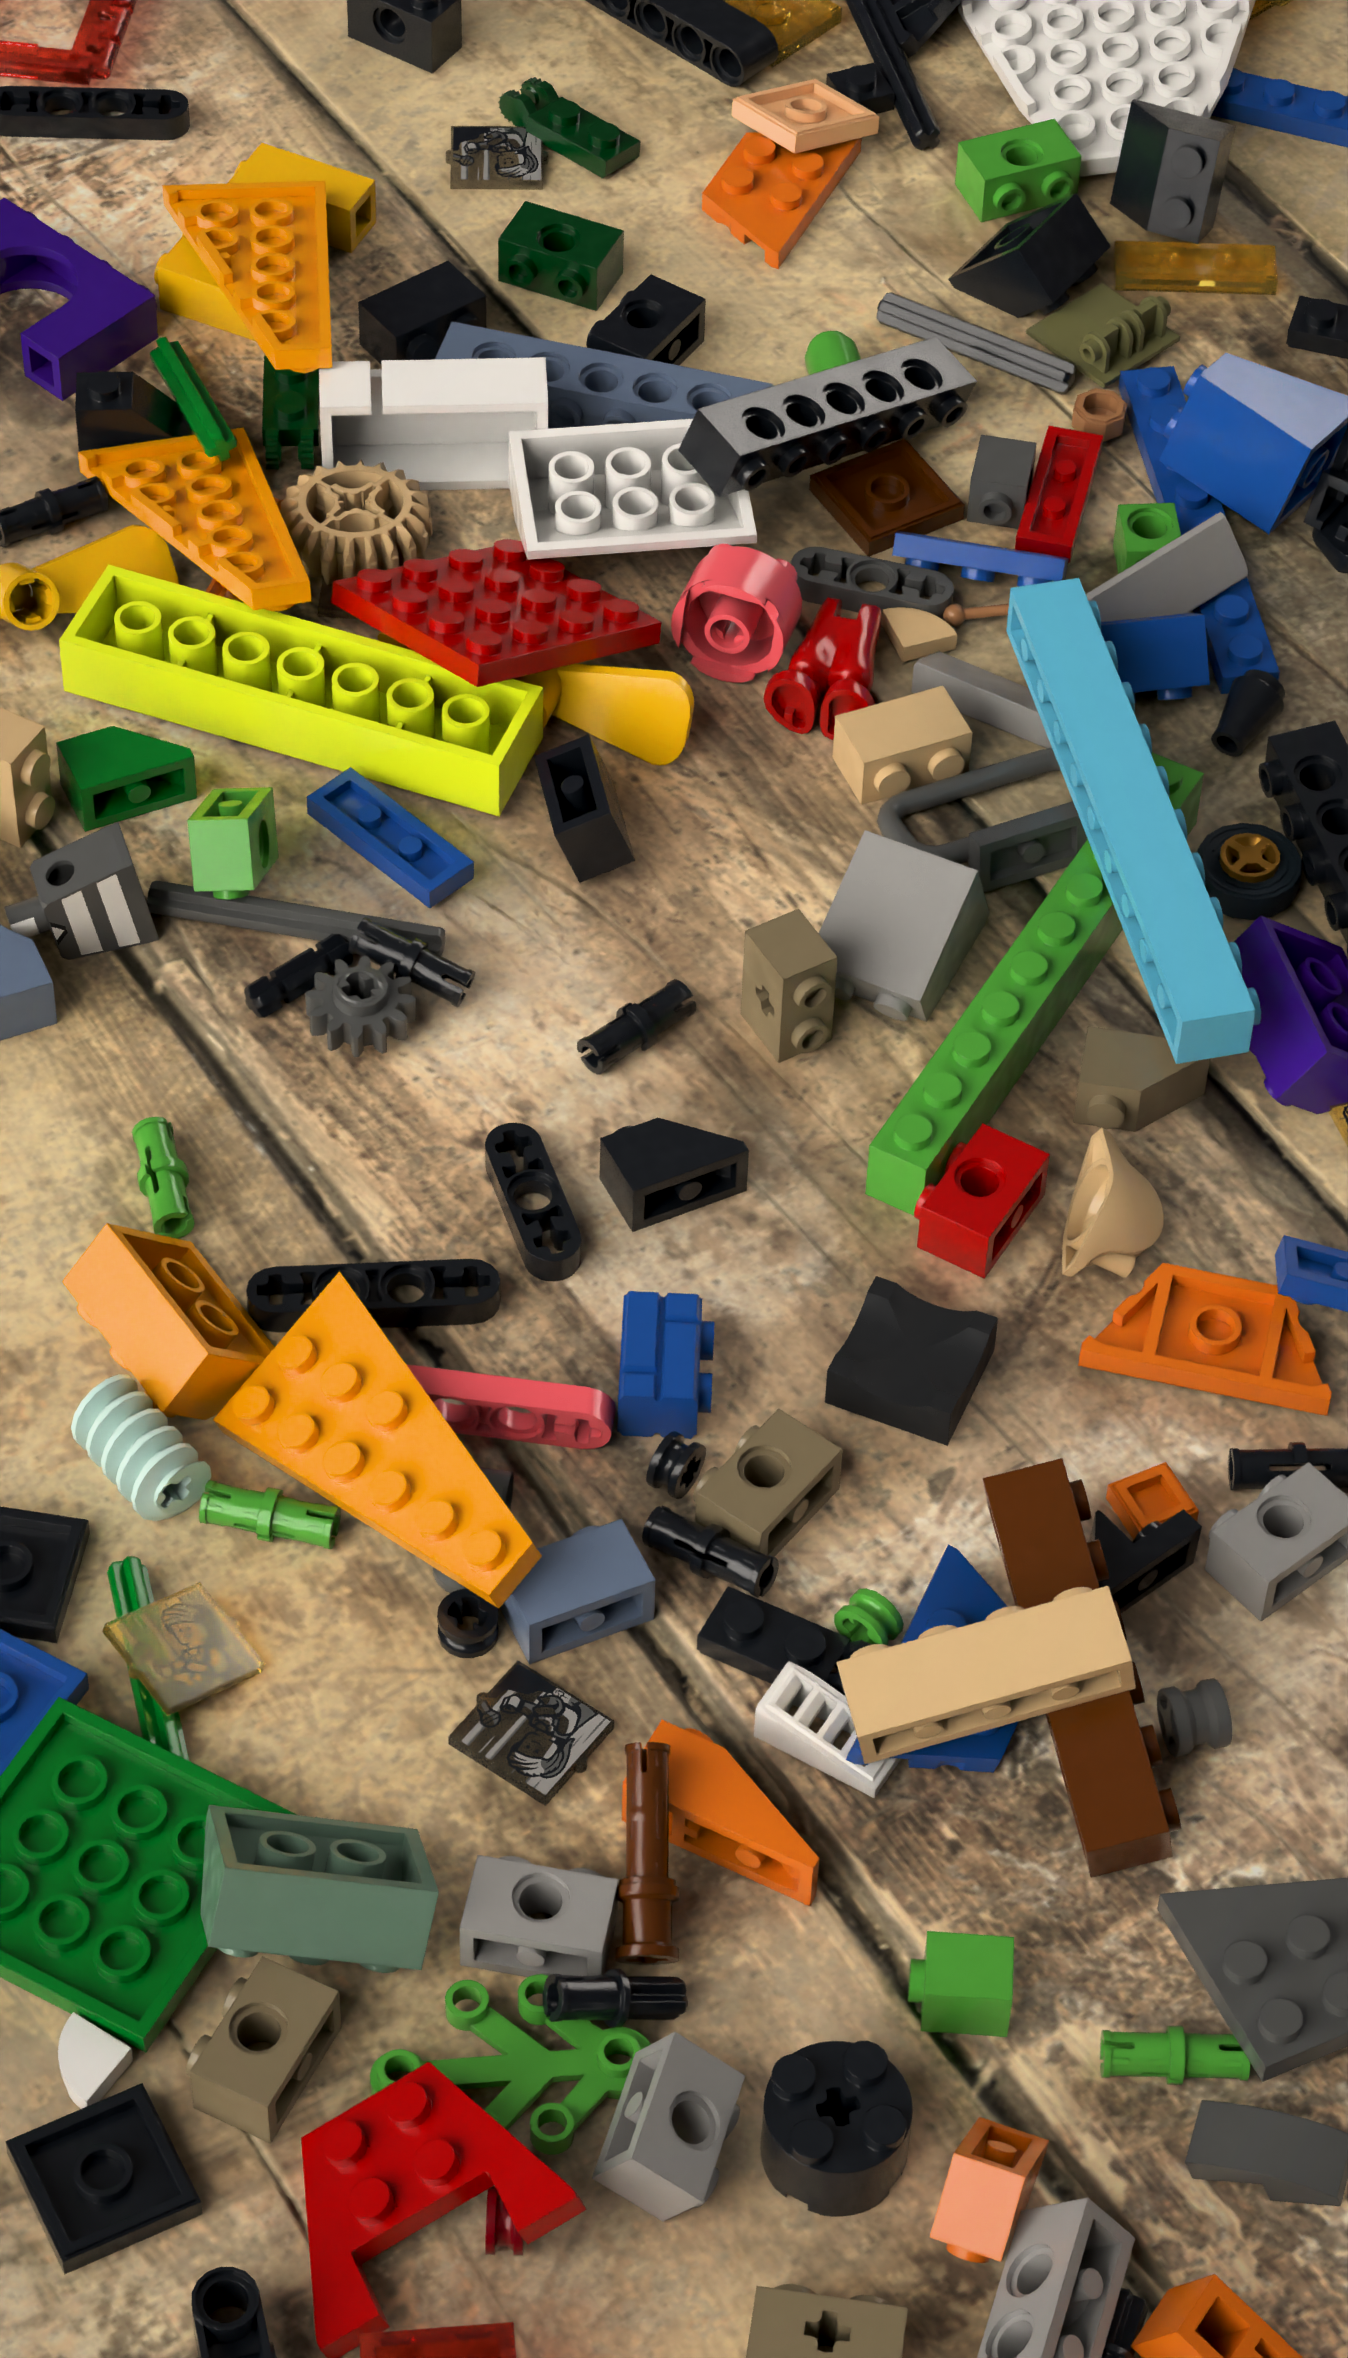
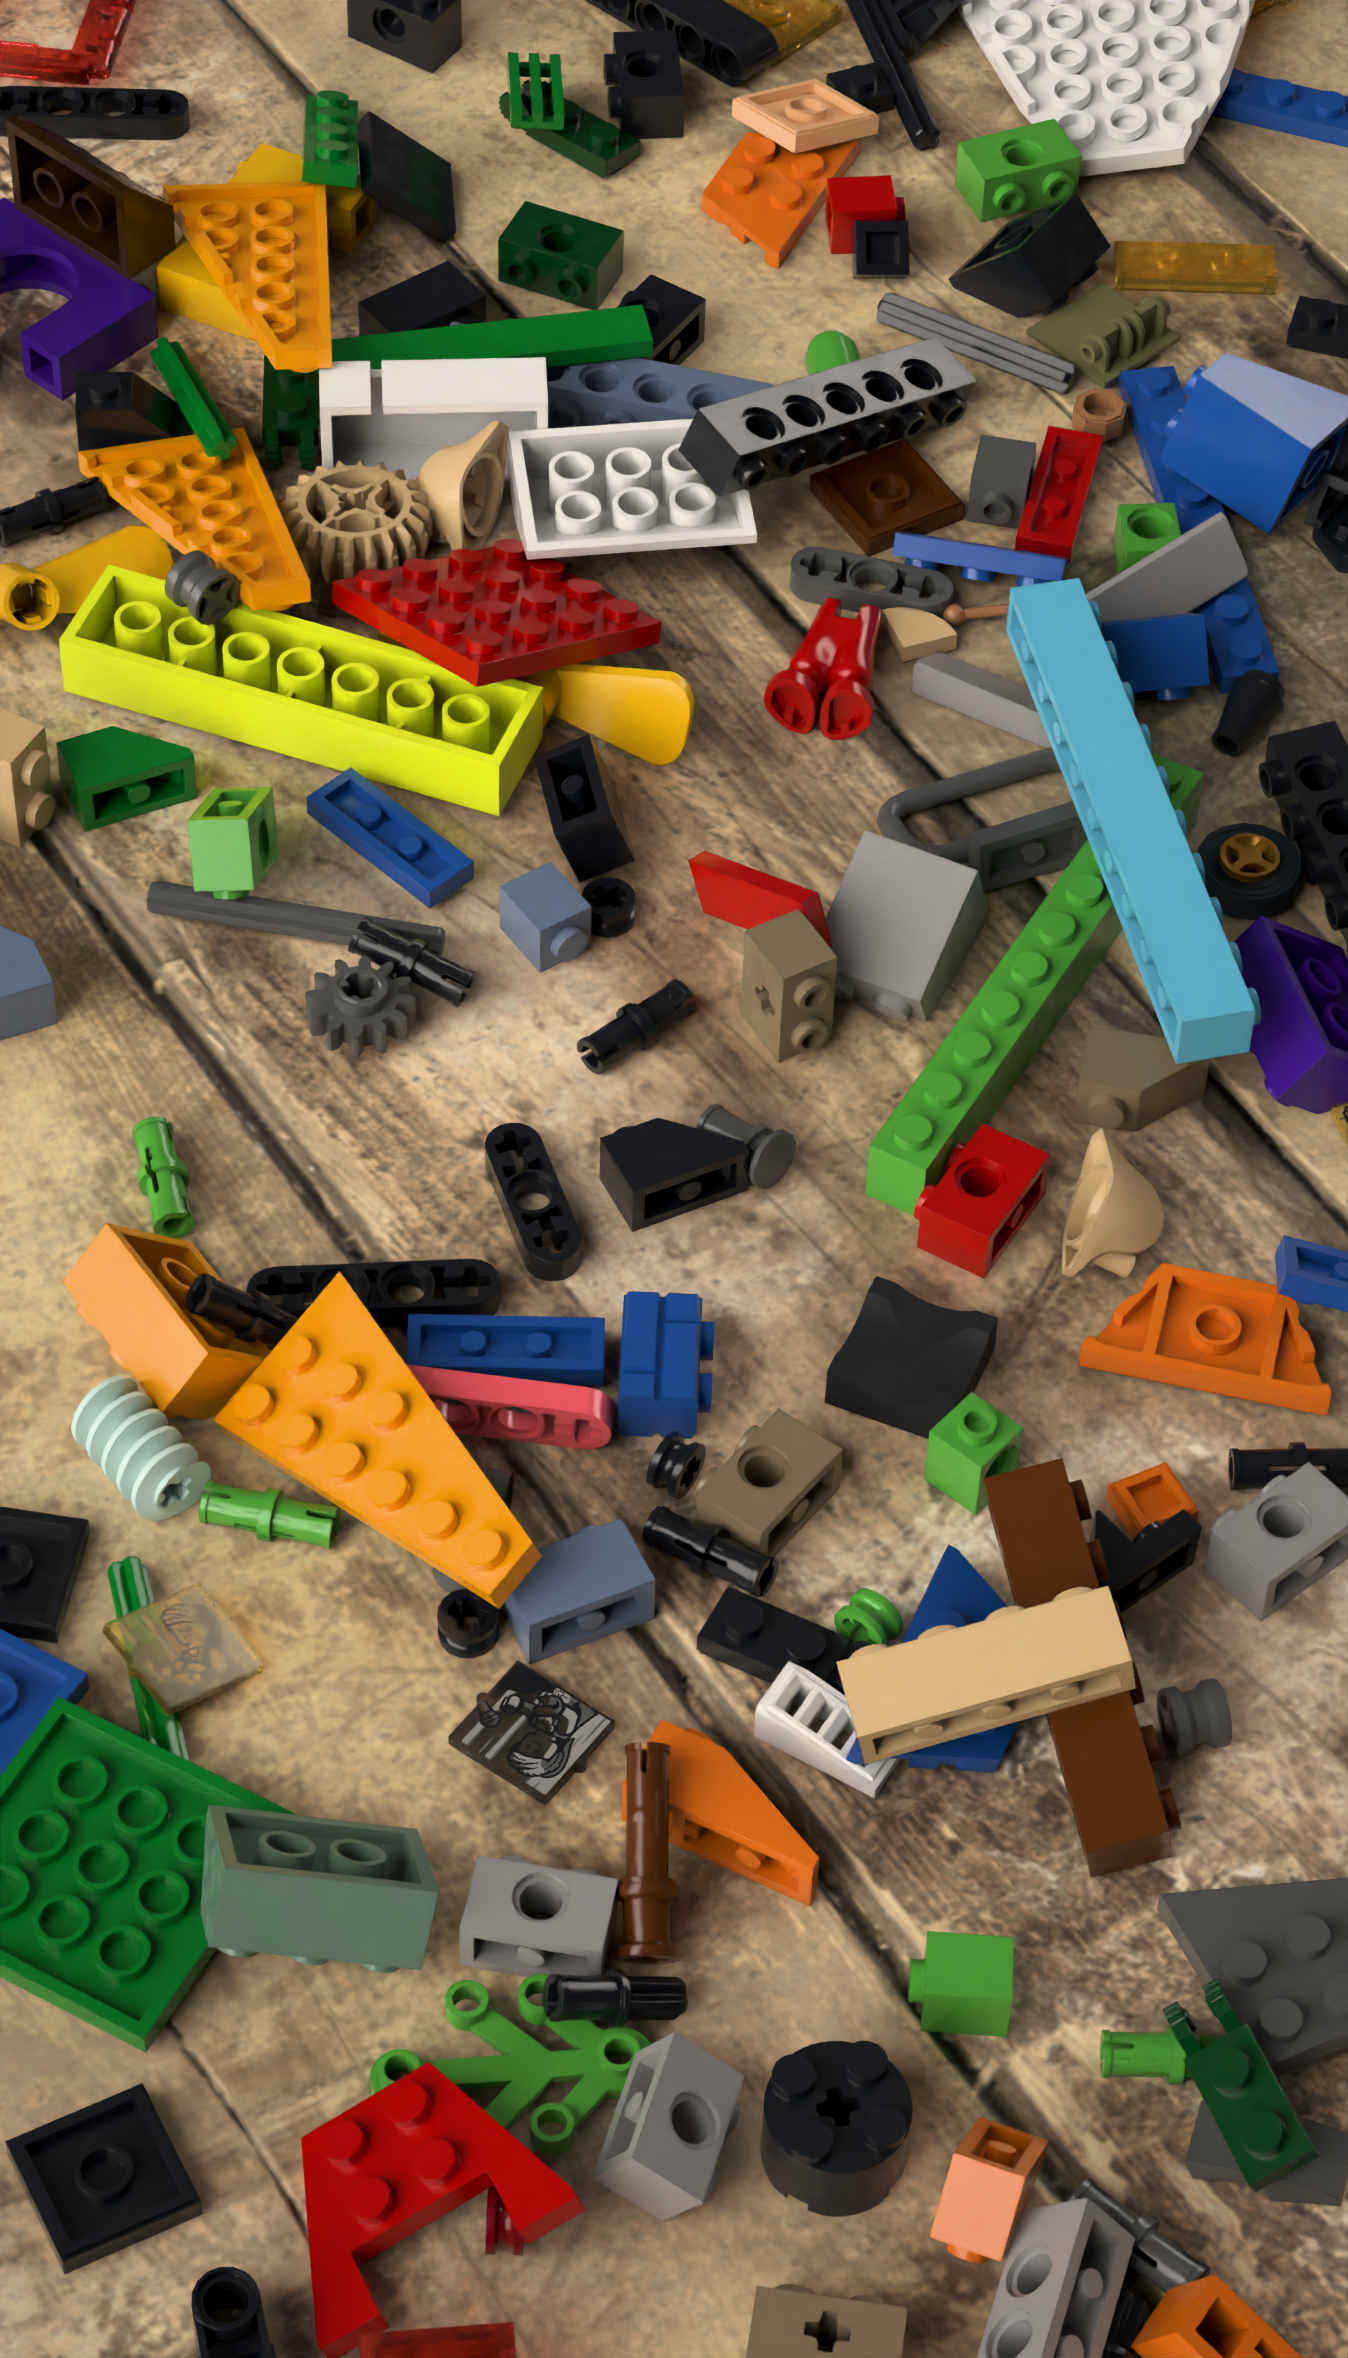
dark grey torso [4,822,159,960] -> none
white tile [58,2012,133,2109] -> none
dark tan brick [186,1956,341,2144] -> none
black axle [244,934,354,1018] -> none
piece [446,126,548,190] -> none
coral brick [671,544,802,683] -> none
tan brick [832,686,973,805] -> none
black slope [1110,99,1236,244] -> none
none -> dark brown slope [6,116,176,280]
none -> dark grey wheel [164,550,240,625]
none -> black pin [186,1273,300,1347]
none -> green plate [302,90,358,188]
none -> green tile [317,305,653,376]
none -> black tile [357,111,457,243]
none -> blue plate [406,1314,605,1386]
none -> tan hat [416,421,509,550]
none -> sand blue brick [500,862,591,973]
none -> green tile [507,52,565,130]
none -> black bush [581,877,636,938]
none -> black brick [603,30,685,139]
none -> red tile [688,851,832,947]
none -> dark grey pin [696,1104,796,1189]
none -> red brick [825,175,906,254]
none -> black plate [852,221,910,279]
none -> bright green brick [924,1392,1024,1515]
none -> dark grey pin [1068,2178,1210,2293]
none -> dark green hinge [1163,1978,1320,2193]

